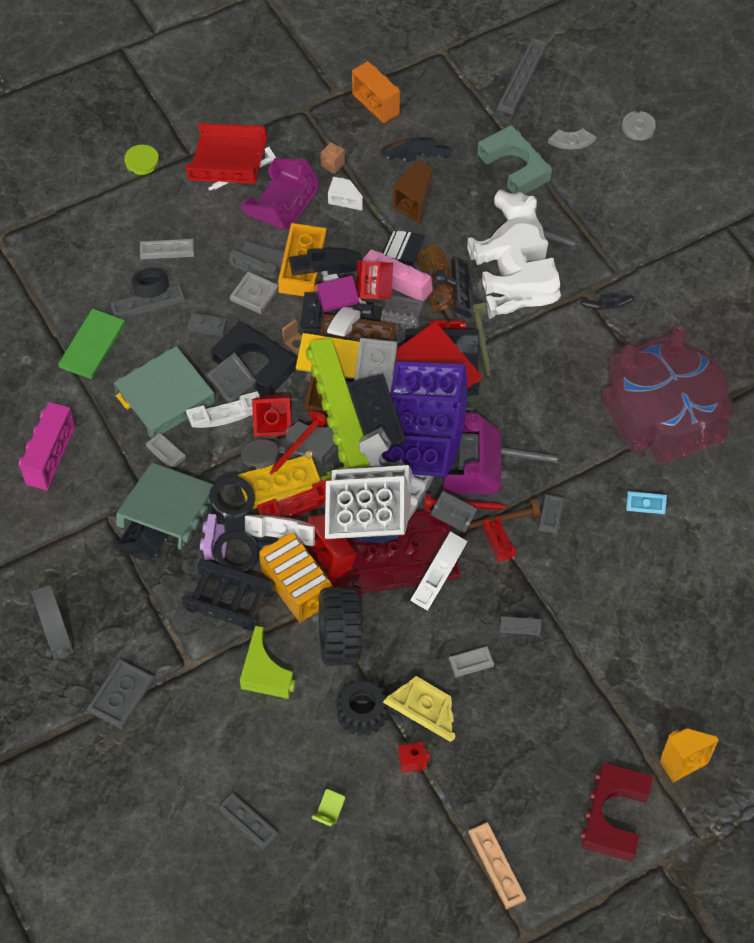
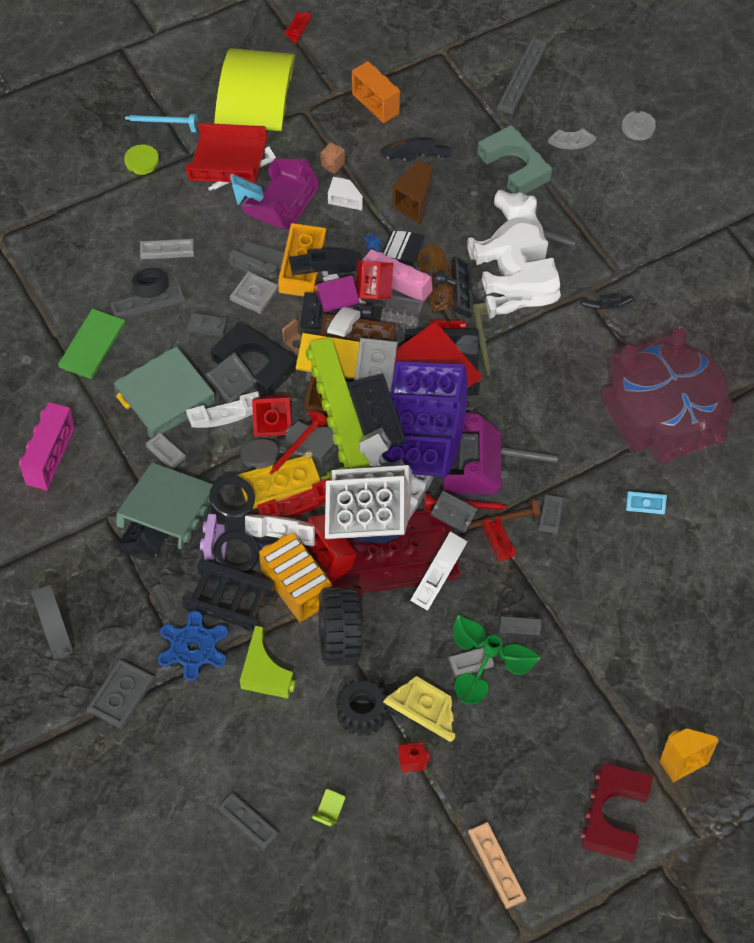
none -> medium azure piece [125,114,199,132]
none -> blue plate [158,611,228,682]
none -> neon yellow slope [214,48,295,131]
none -> medium azure slope [230,174,264,205]
none -> red hinge [284,10,311,44]
none -> blue plant [363,232,382,252]
none -> green plant [453,615,540,704]

